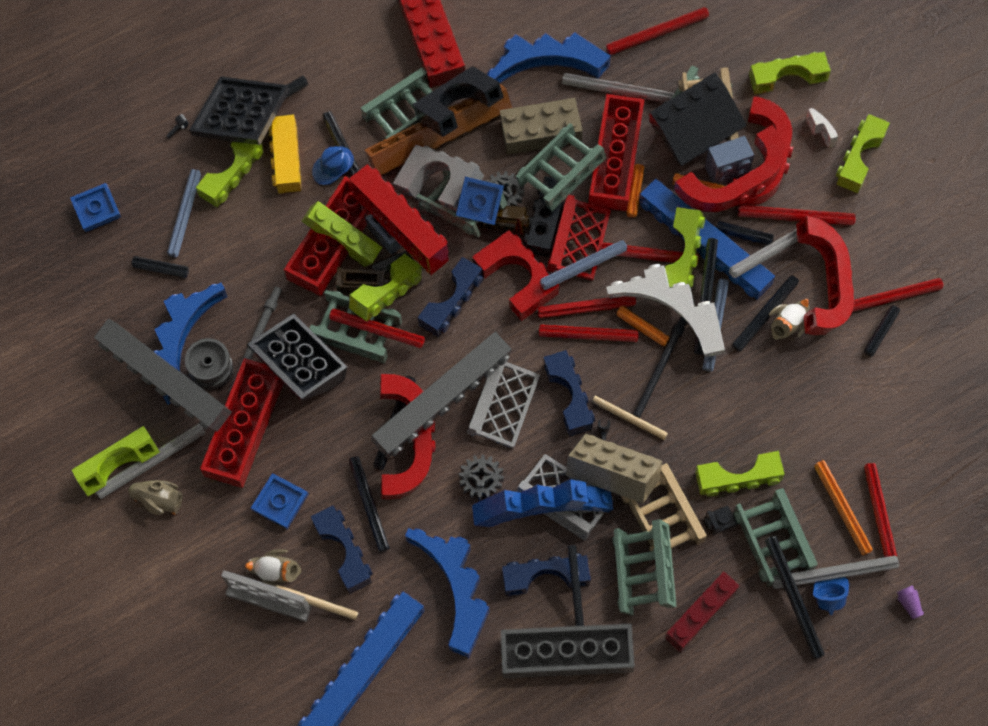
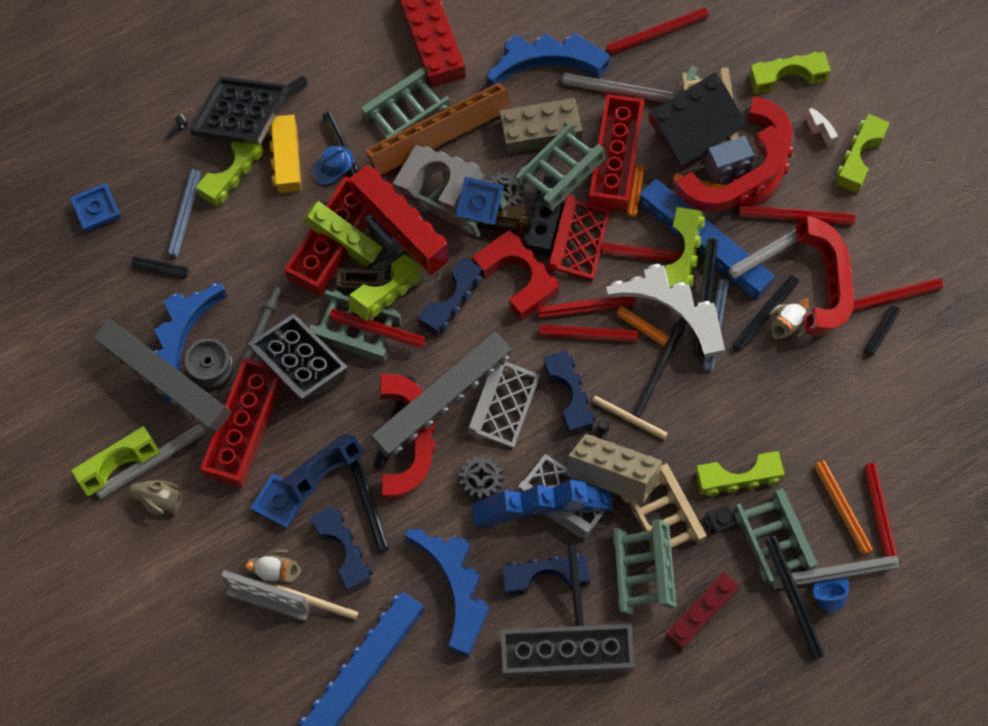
black arch [412,66,504,137] -> none
sand blue axle [540,240,627,290] -> none
black axle [716,221,774,245] -> none
medium lavender cone [897,585,924,619] -> none
none -> dark blue arch [280,433,364,502]

